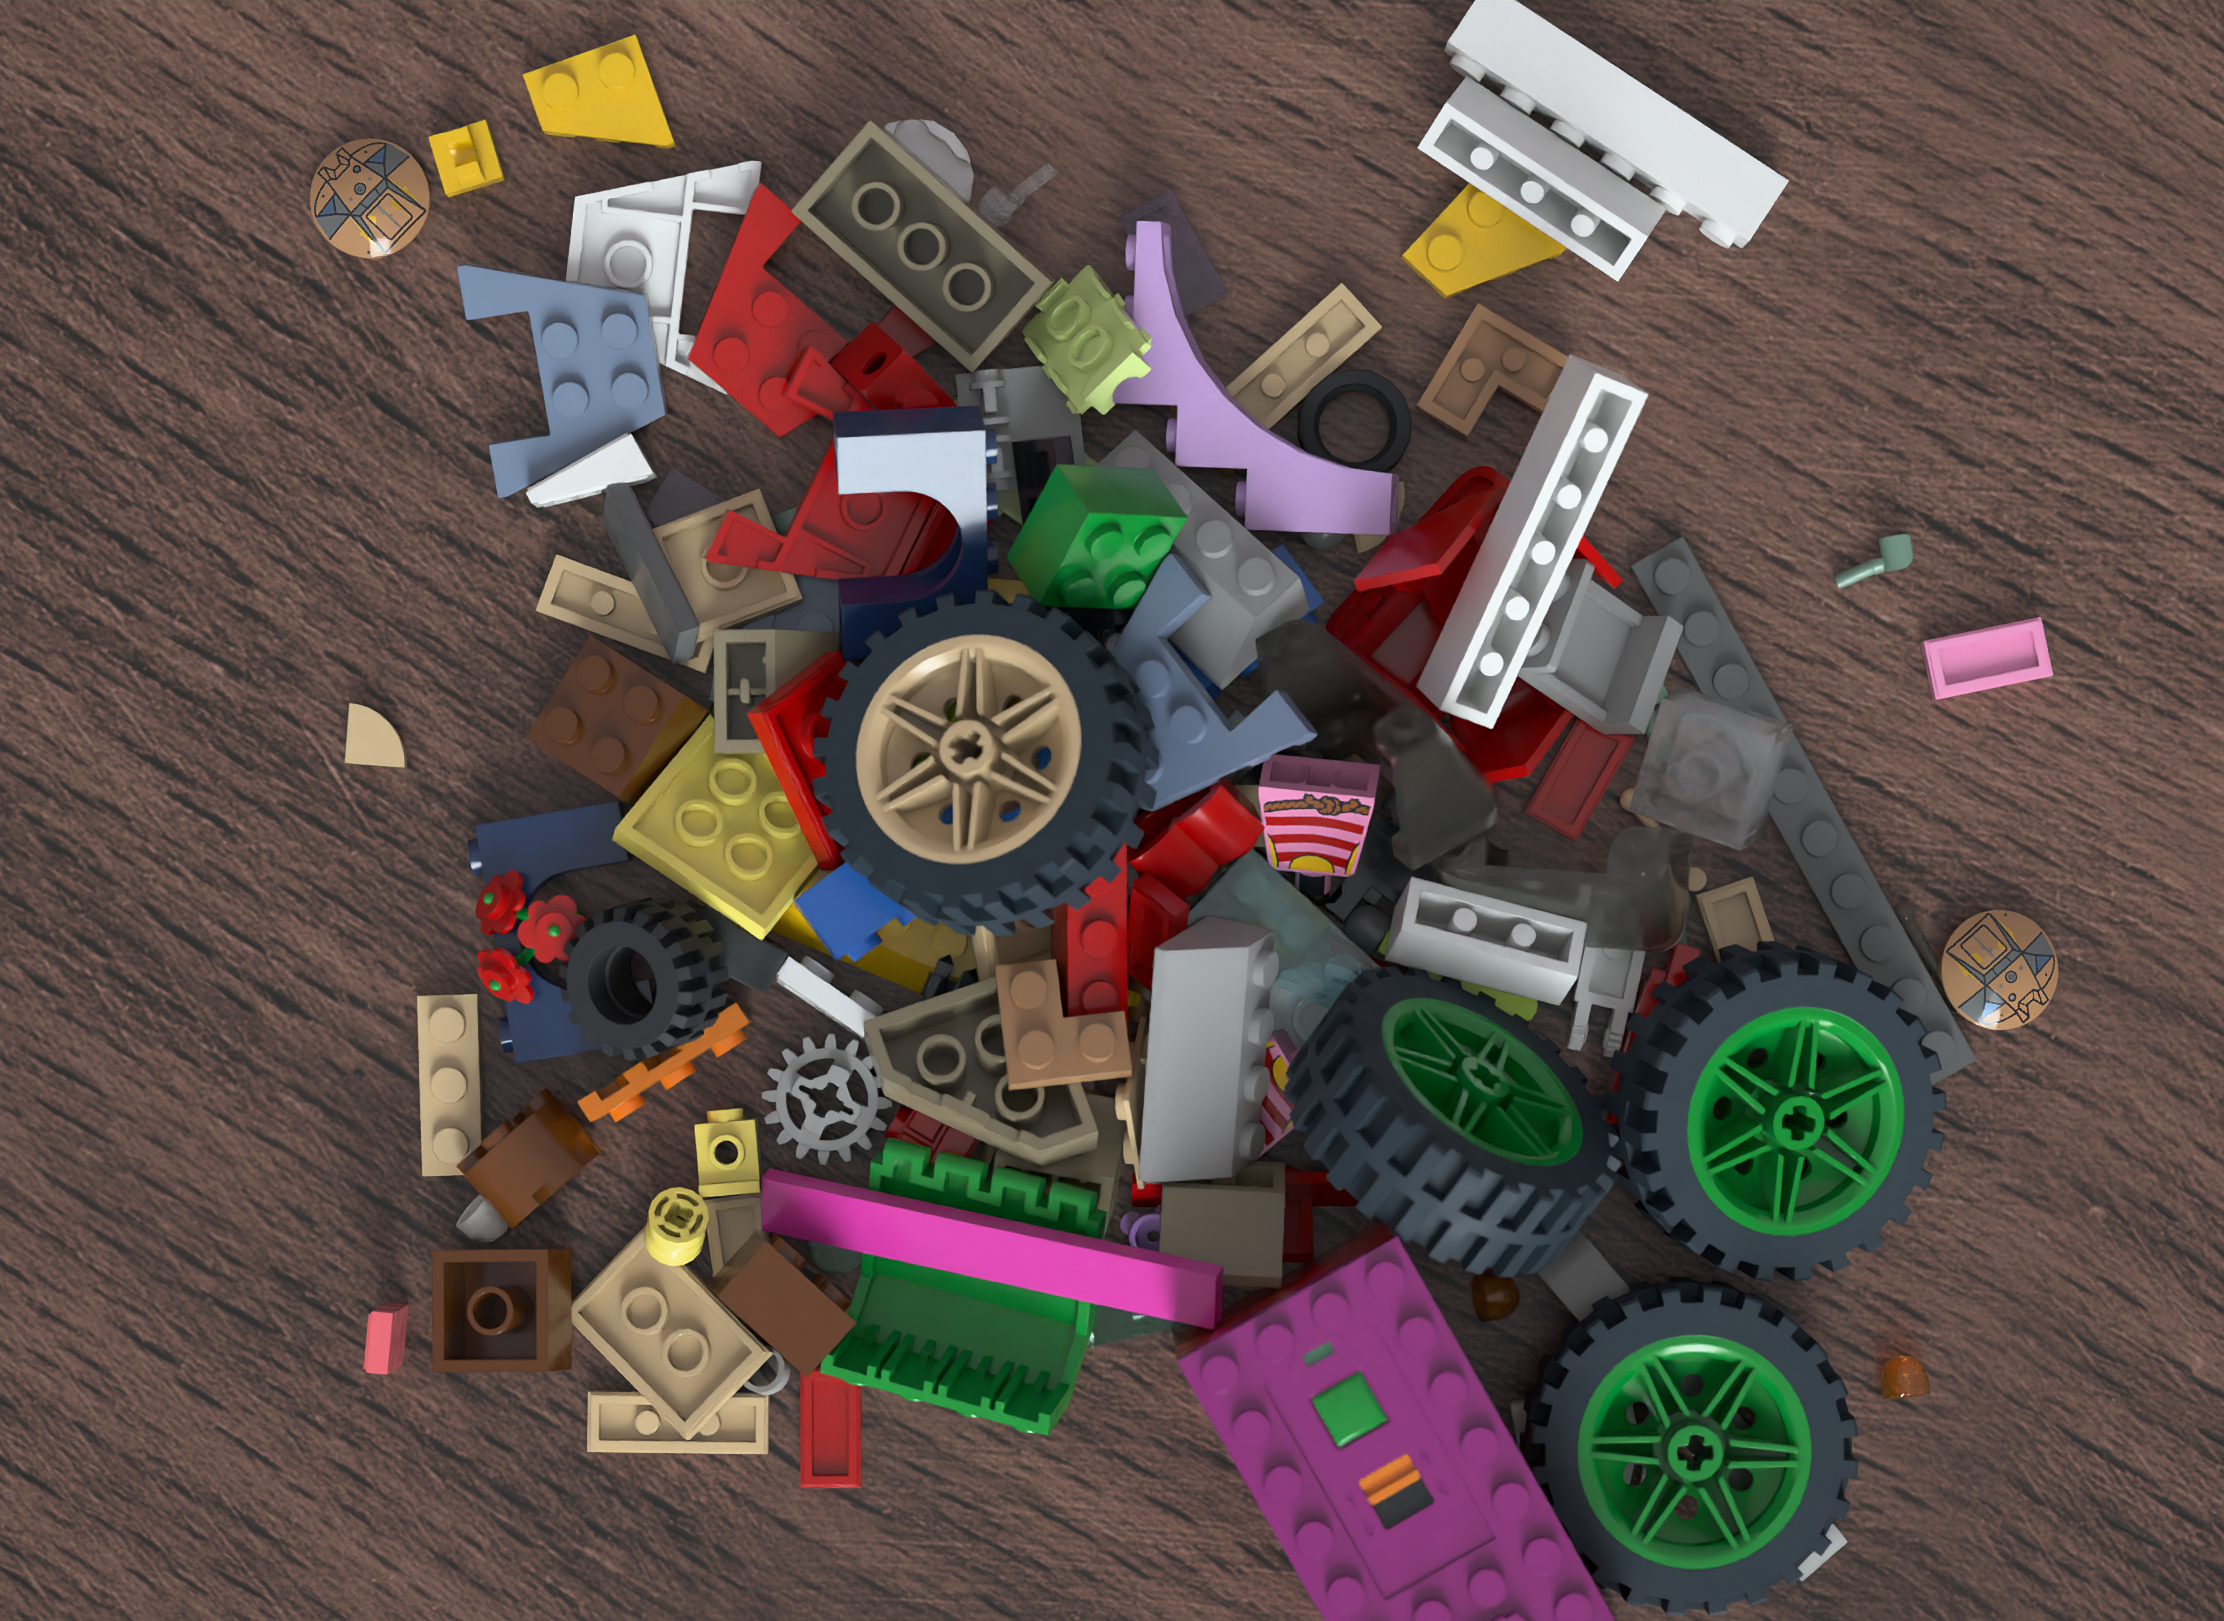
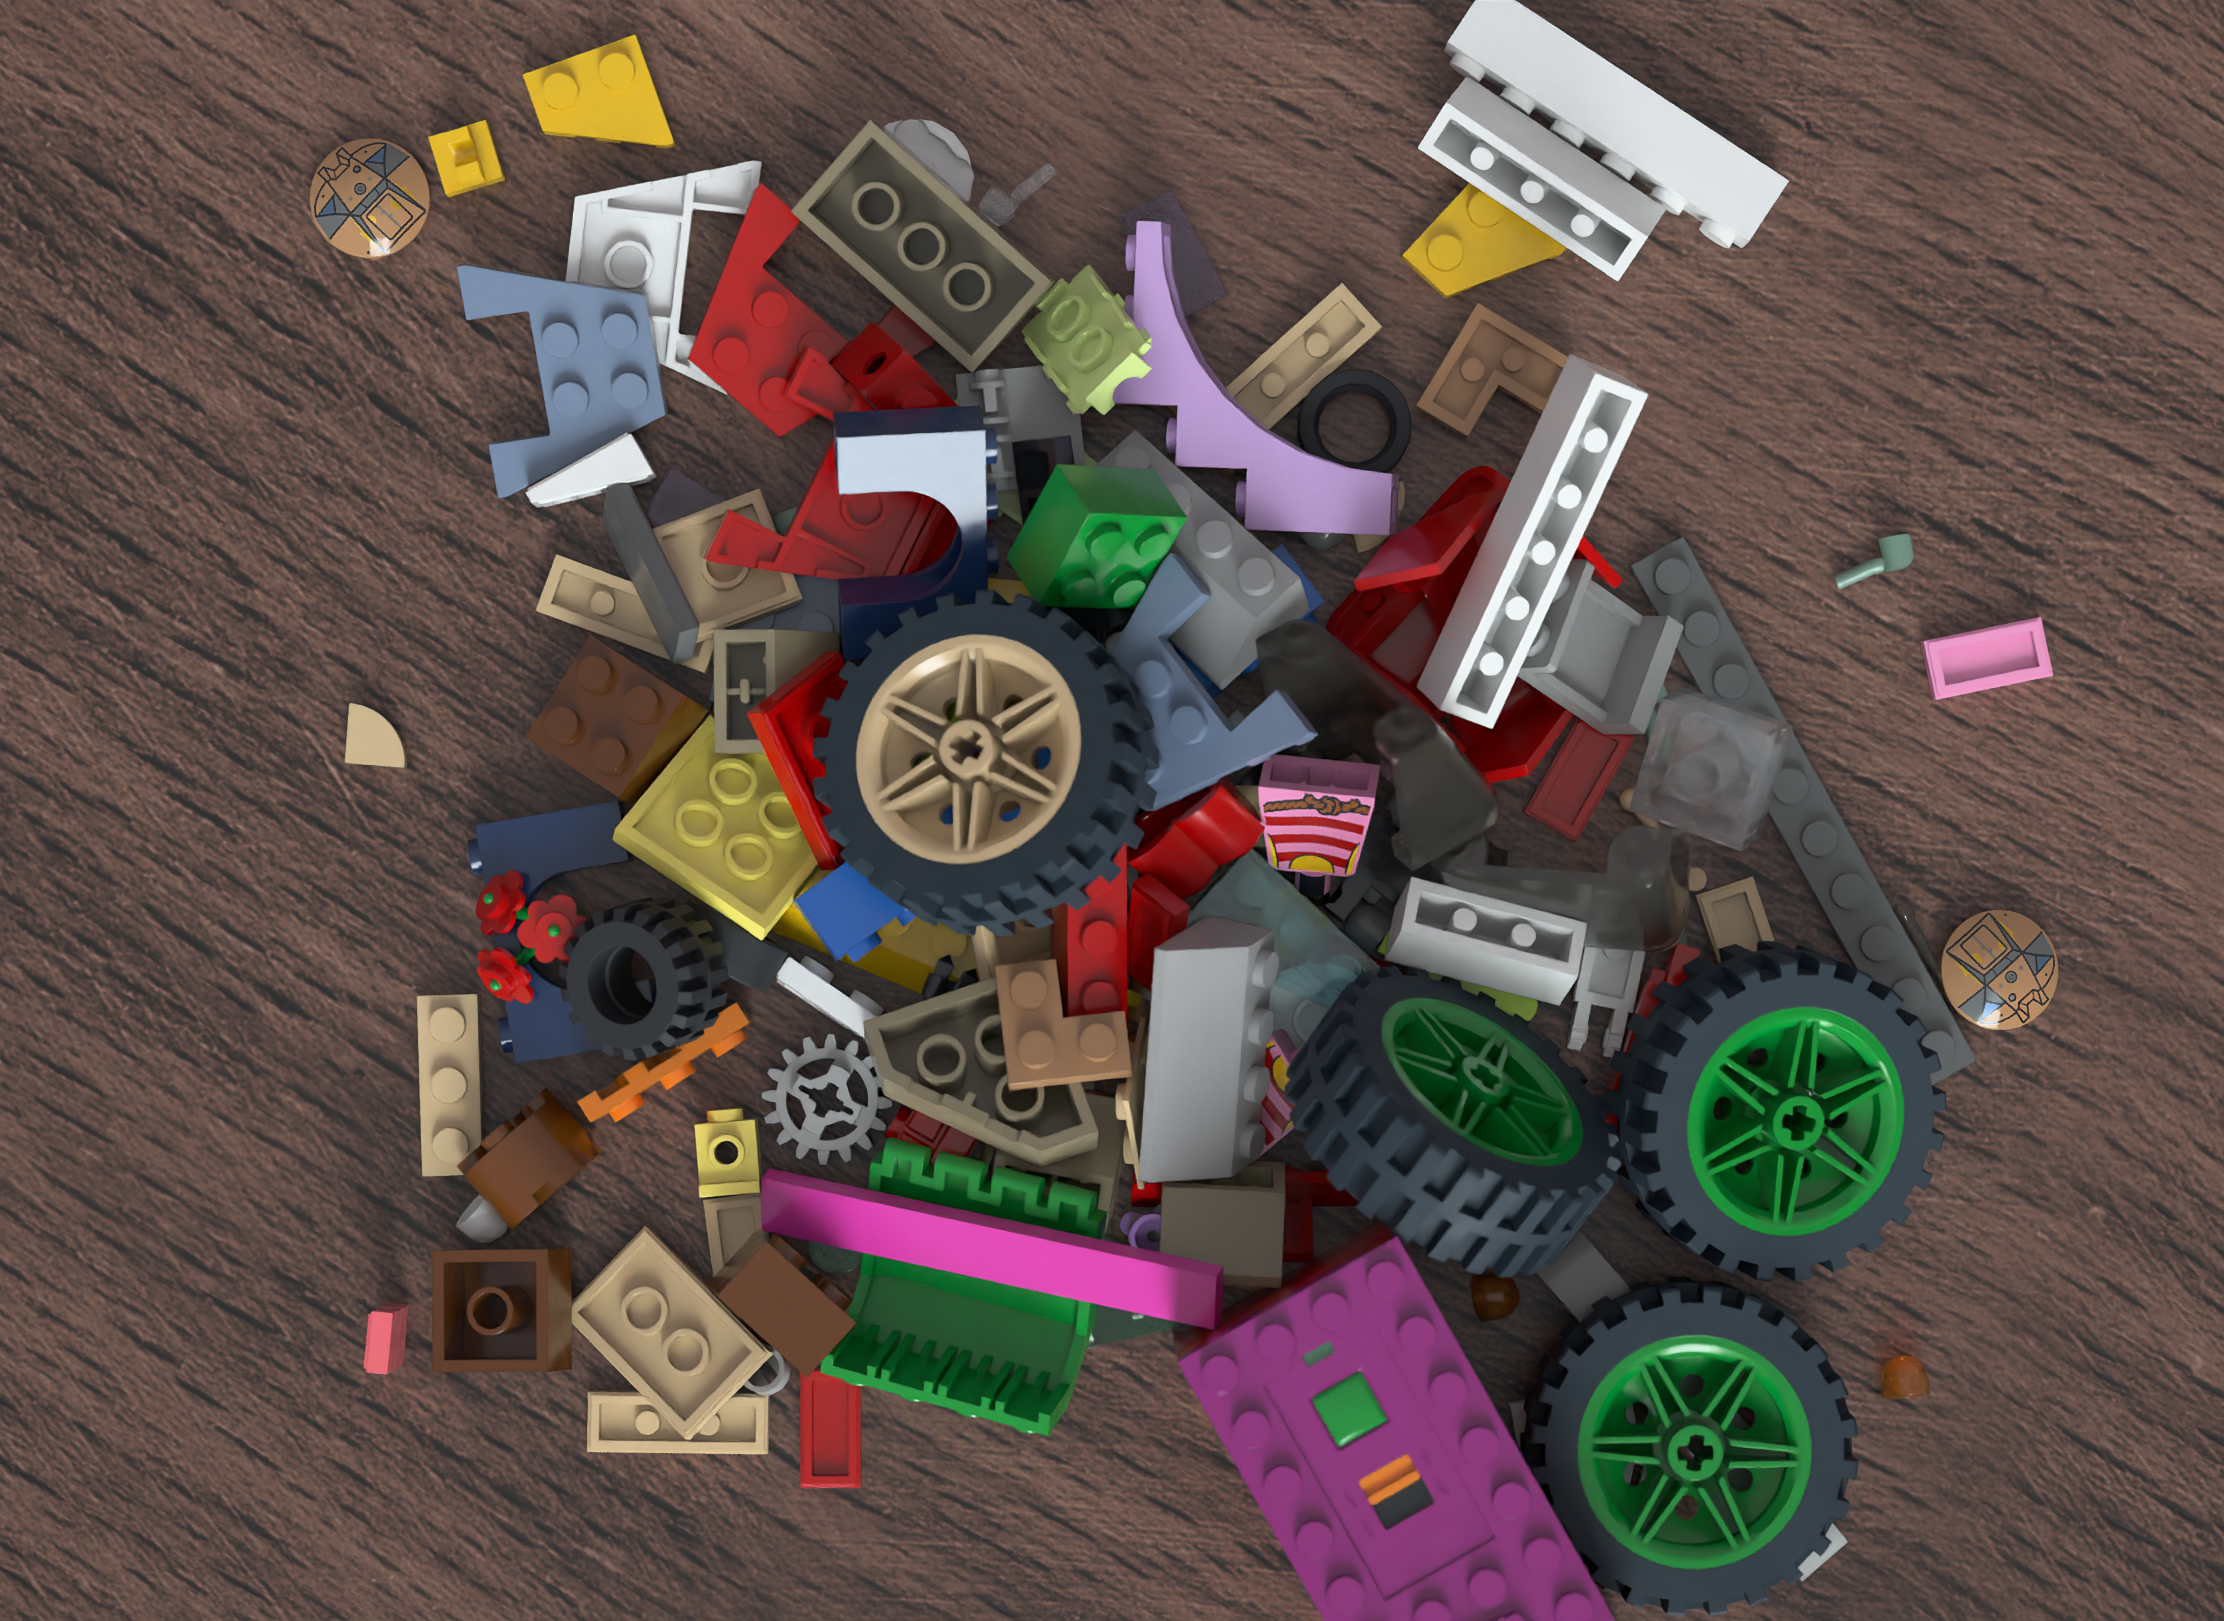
light yellow wheel [644,1187,709,1266] -> none

